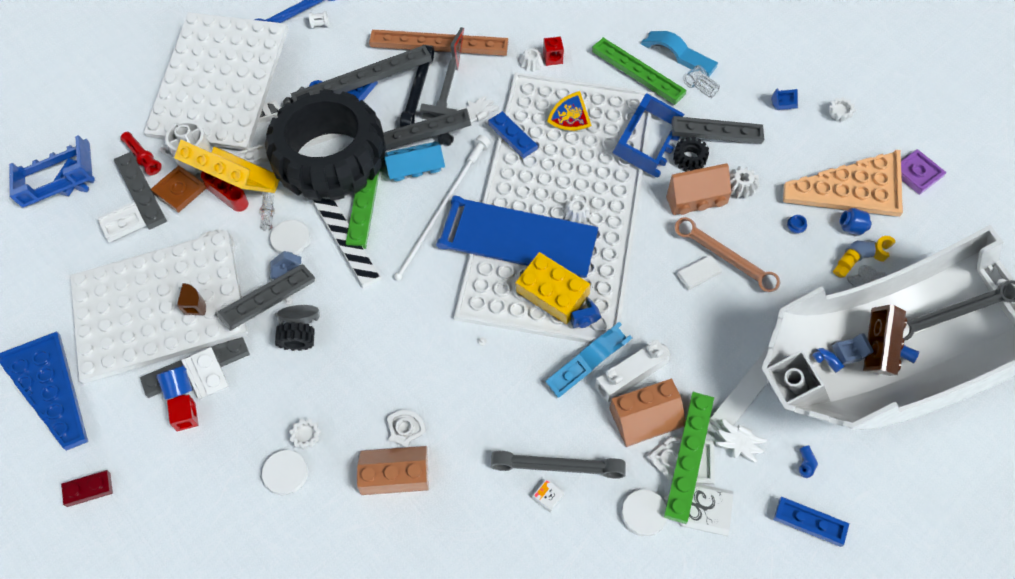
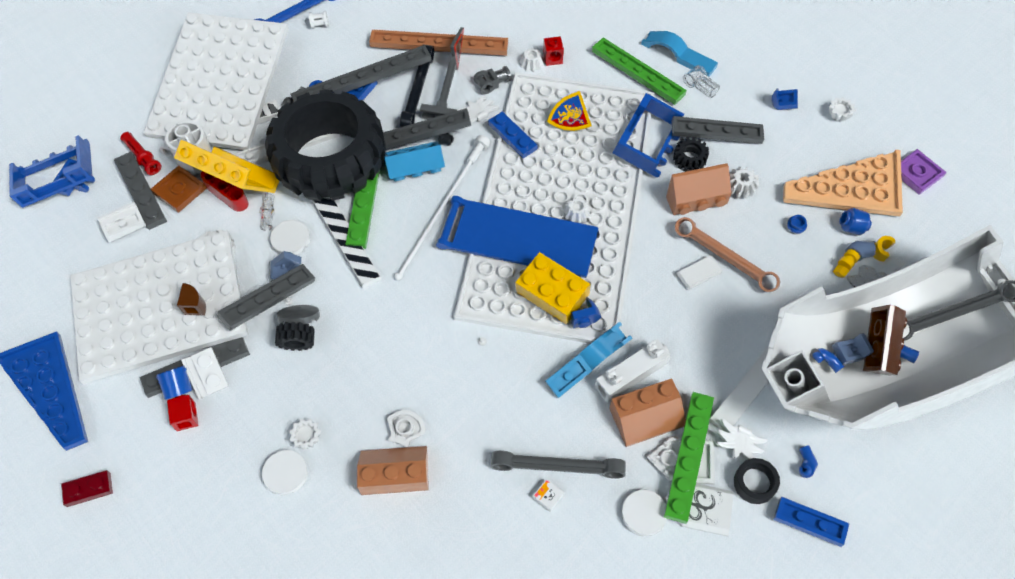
none -> dark grey connector [473,66,512,94]
none -> black tyre [734,458,780,504]

